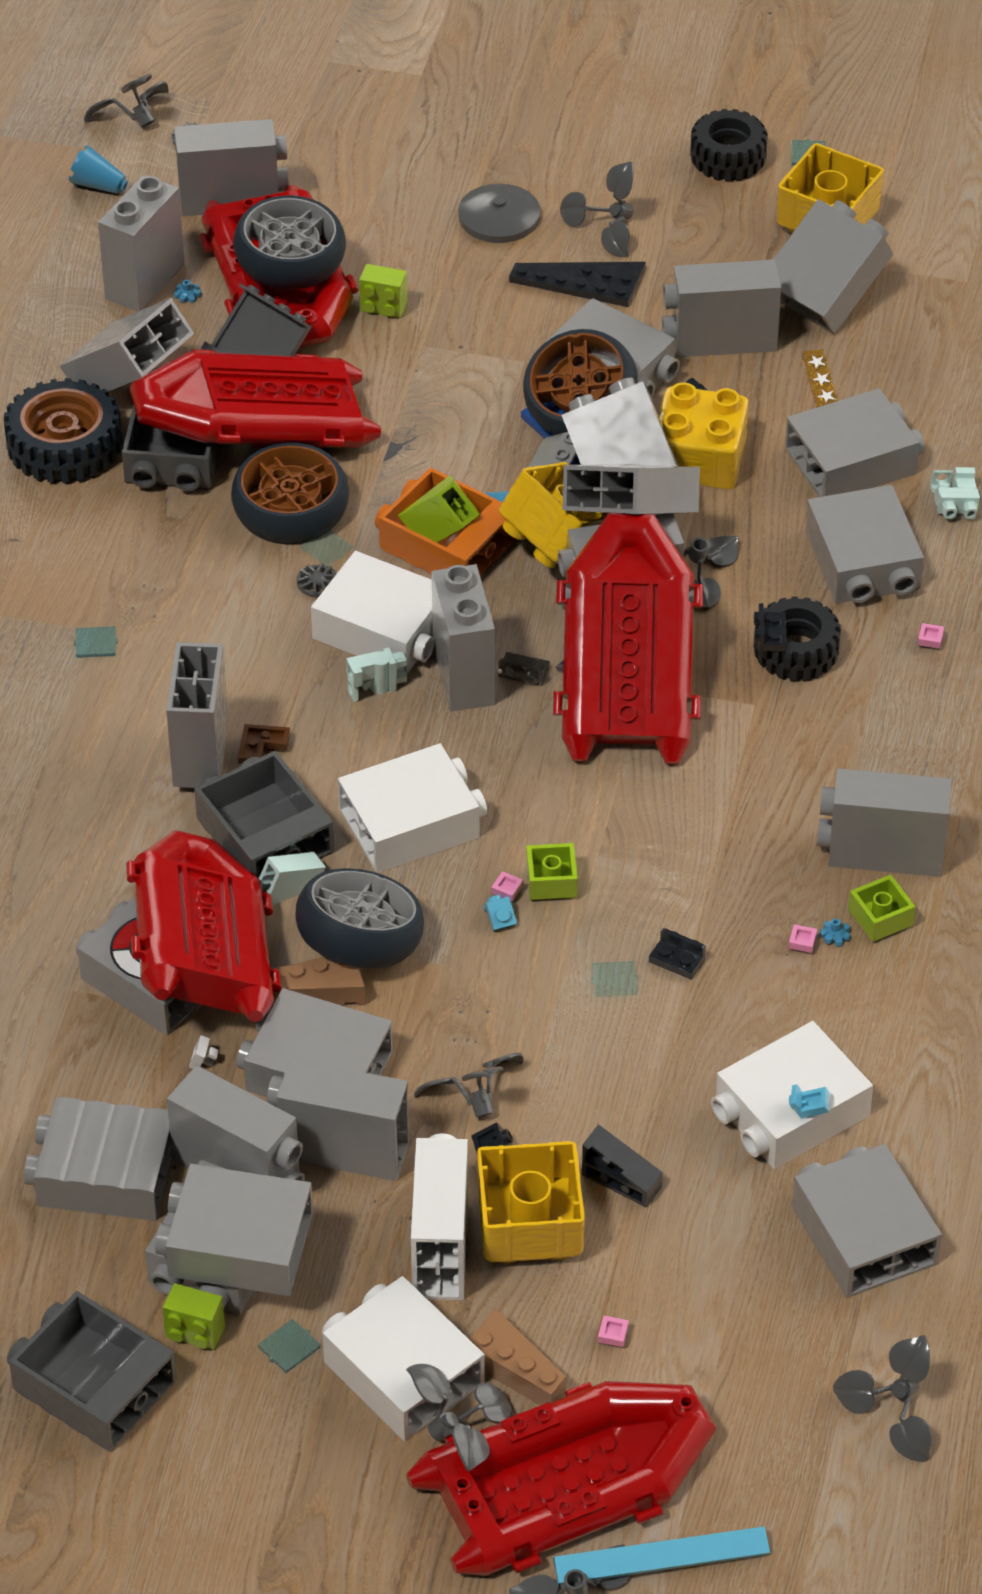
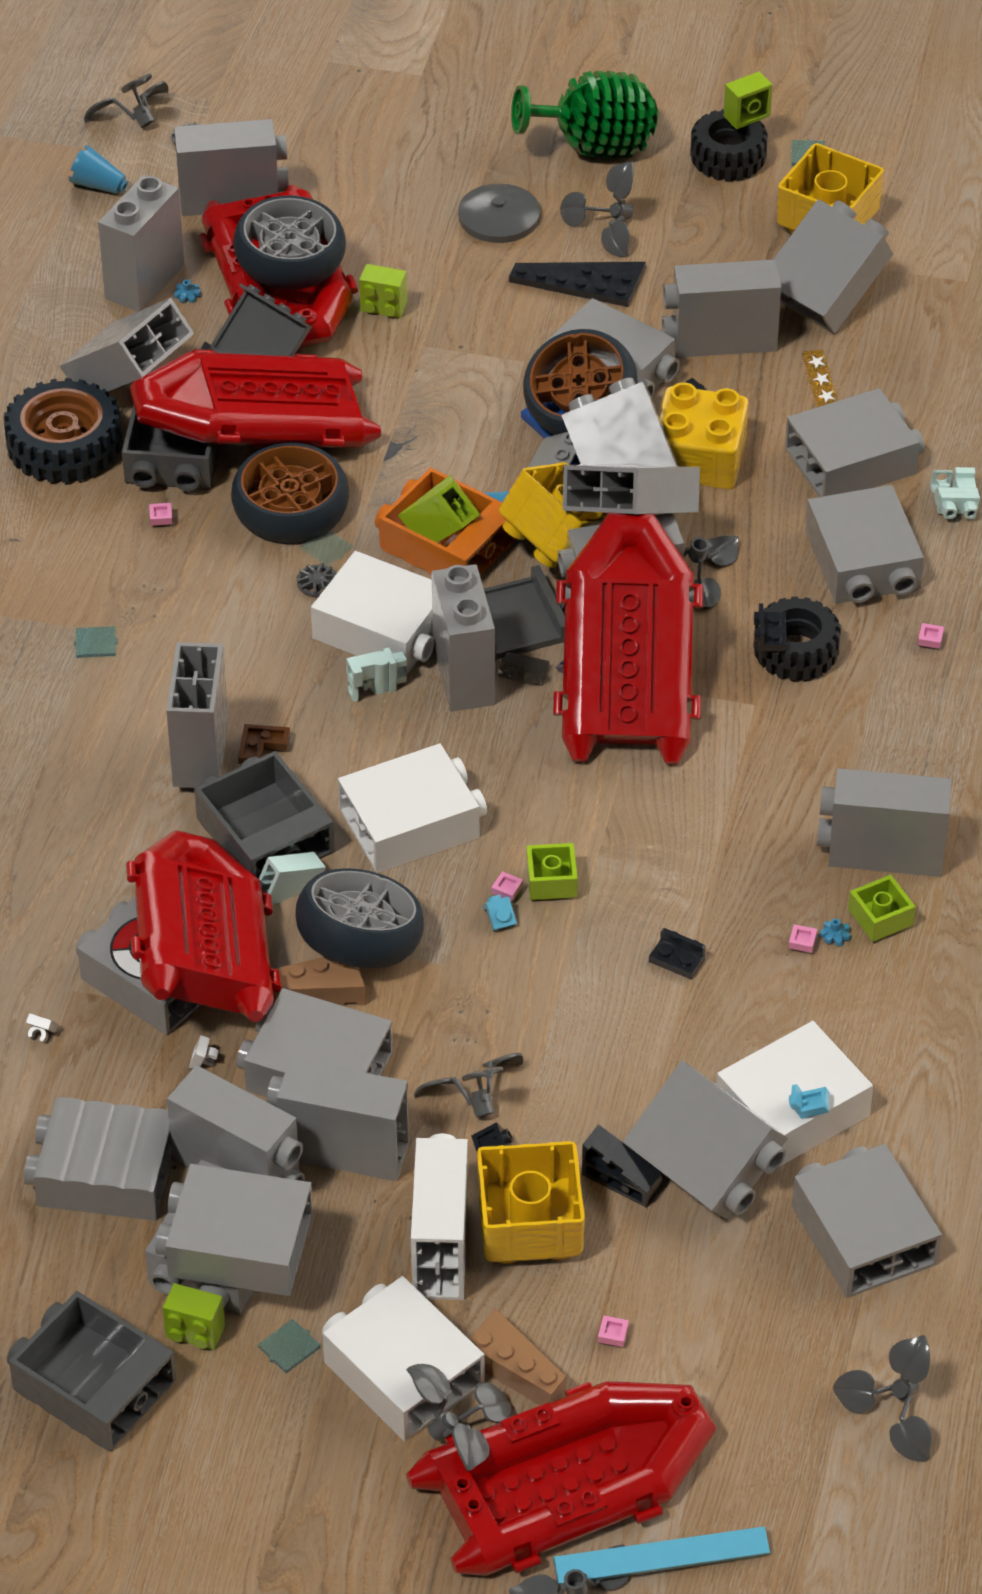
clear light blue piece [591,961,638,997] -> none
none -> white tile [26,1013,59,1043]
none -> bright pink plate [149,503,172,526]
none -> dark grey panel [484,565,565,660]
none -> green plant [511,71,658,159]
none -> light grey brick [622,1060,788,1220]
none -> lime brick [724,71,772,129]

